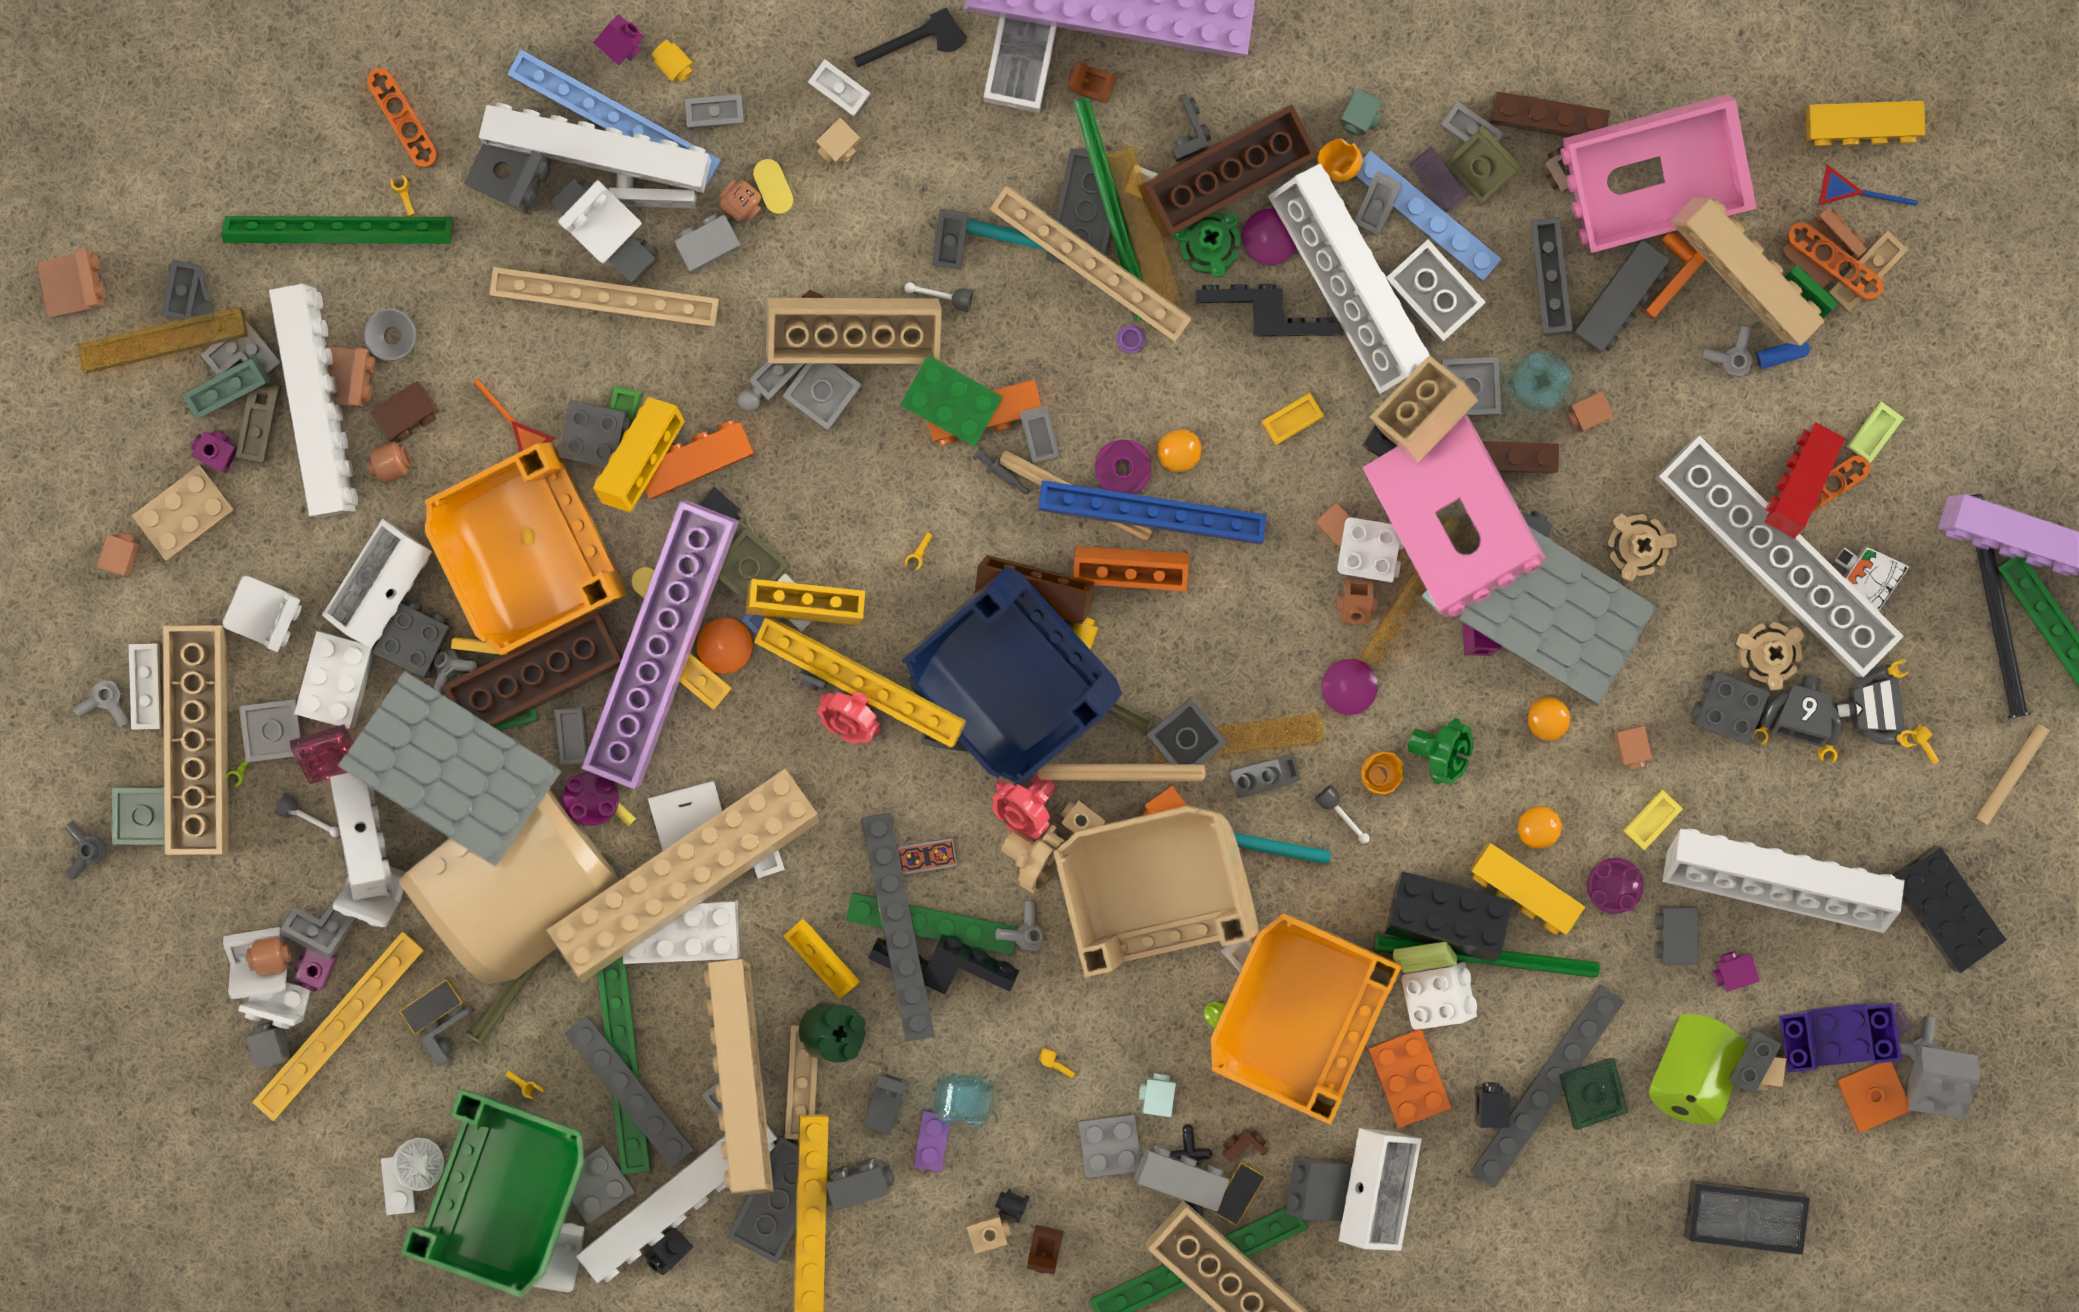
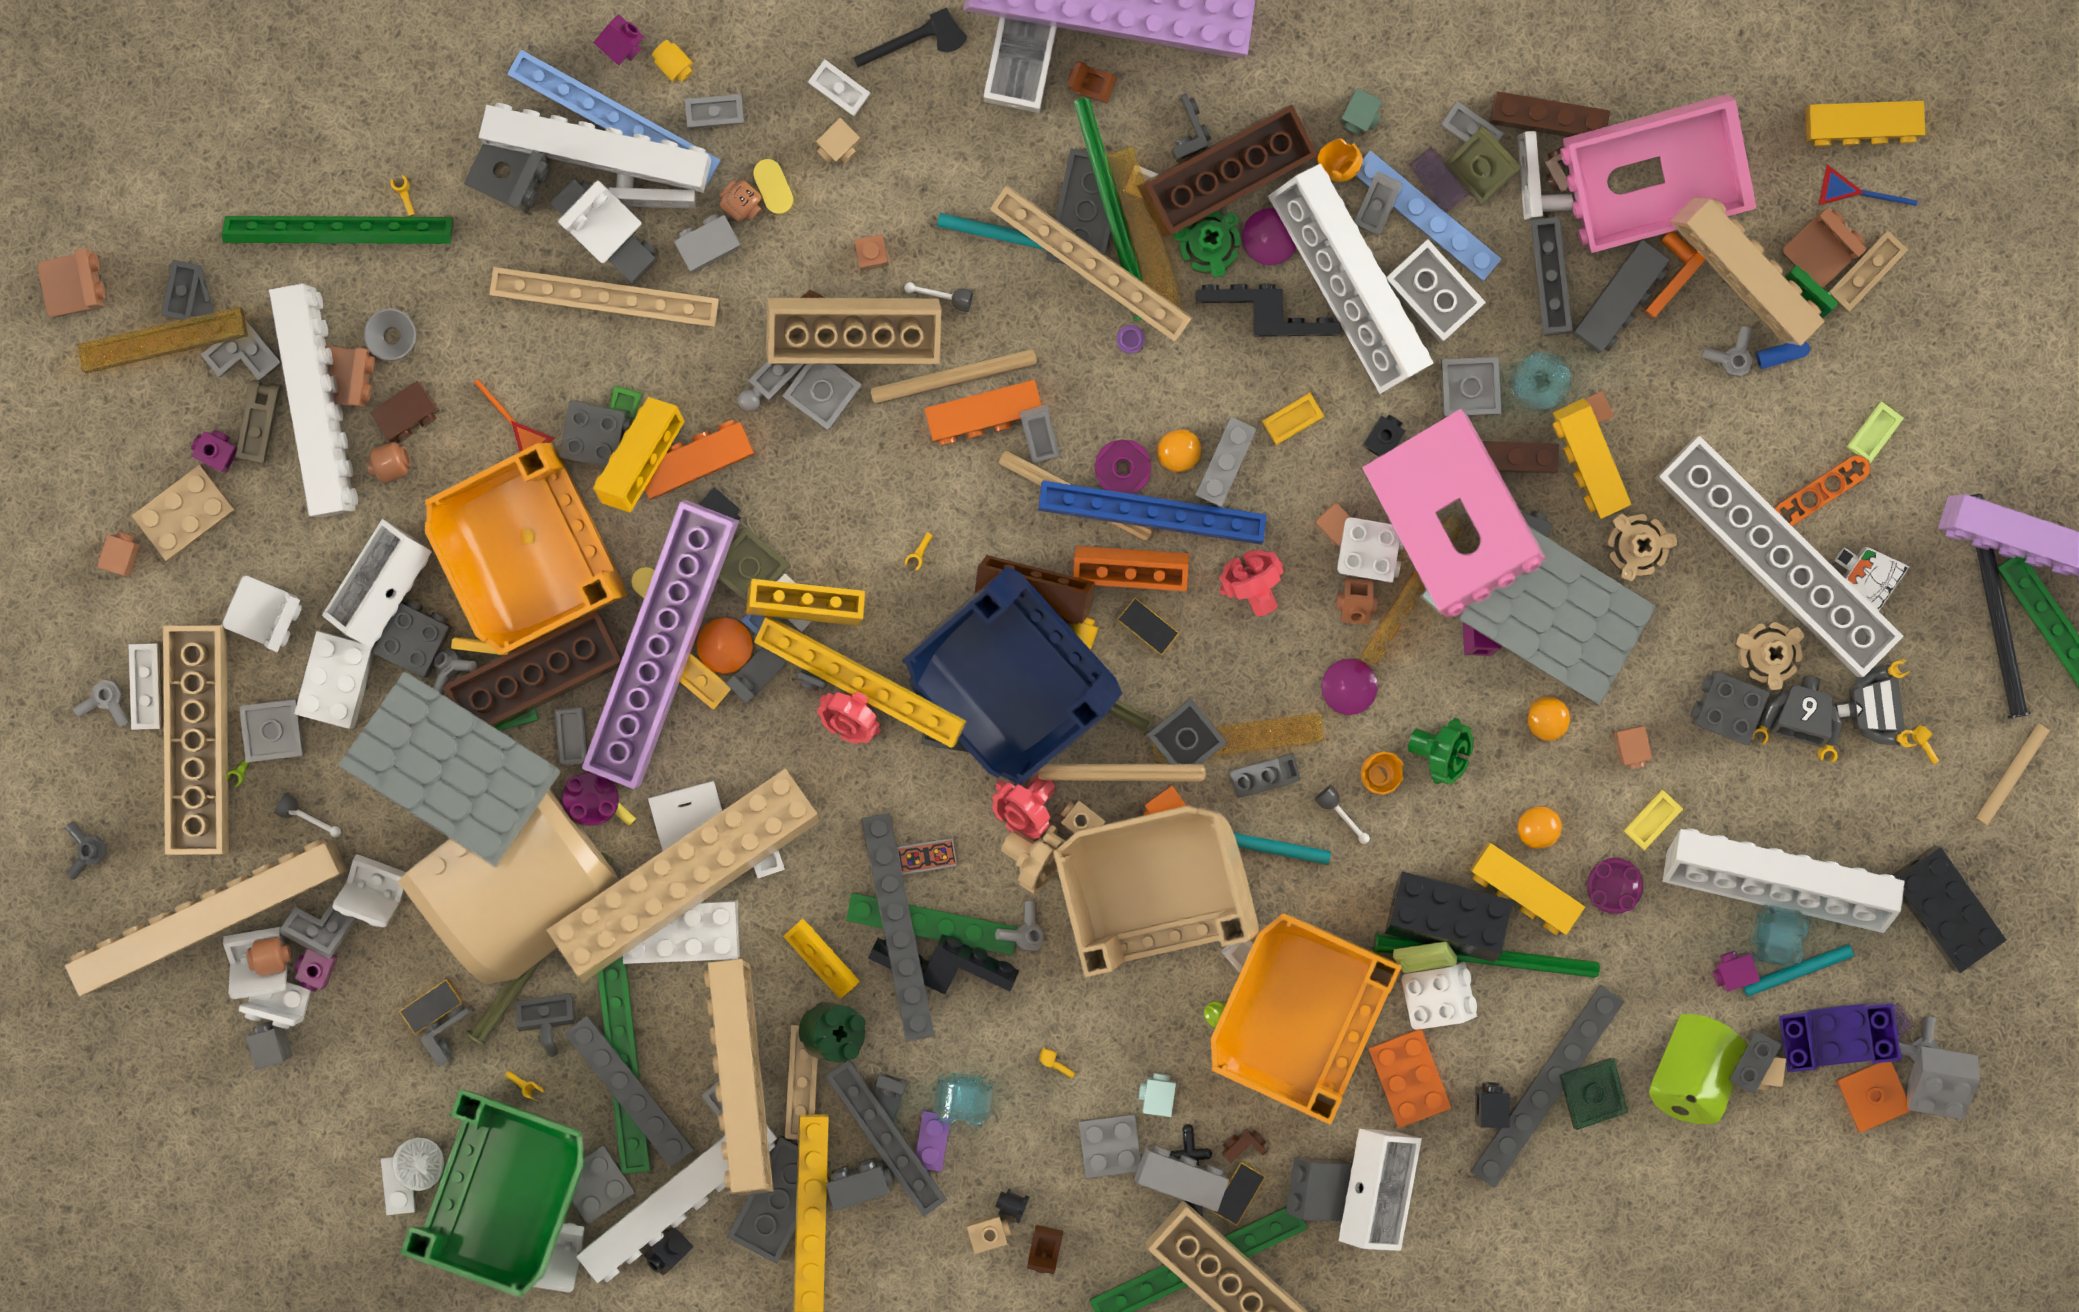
sand green plate [112,787,165,845] -> none
sand green plate [182,356,269,419] -> none
yellow plate [252,931,425,1121] -> none
clear pink plate [290,724,354,784] -> none
white brick [330,773,392,901] -> none
orange beam [367,68,438,168] -> none
green plate [900,355,1003,447] -> none
dark grey plate [932,208,969,270] -> none
dark grey piece [972,447,1030,495] -> none
tan brick [1369,355,1478,463] -> none
dark grey brick [1654,906,1698,965] -> none
clear brick [1684,1180,1810,1255] -> none
red brick [1765,422,1846,539] -> none
orange beam [1787,222,1883,301] -> none
none -> tan brick [64,838,348,997]
none -> dark grey plate [515,993,575,1057]
none -> dark grey bracket [726,647,787,703]
none -> dark grey plate [825,1060,947,1217]
none -> nougat brick [854,234,889,271]
none -> tan axle [871,349,1037,403]
none -> black tile [1117,598,1179,655]
none -> light grey brick [1195,417,1257,508]
none -> coral piece [1219,550,1284,616]
none -> white piece [1517,131,1573,220]
none -> yellow brick [1552,398,1632,519]
none -> teal piece [1743,944,1854,997]
none -> clear light blue brick [1752,904,1809,966]

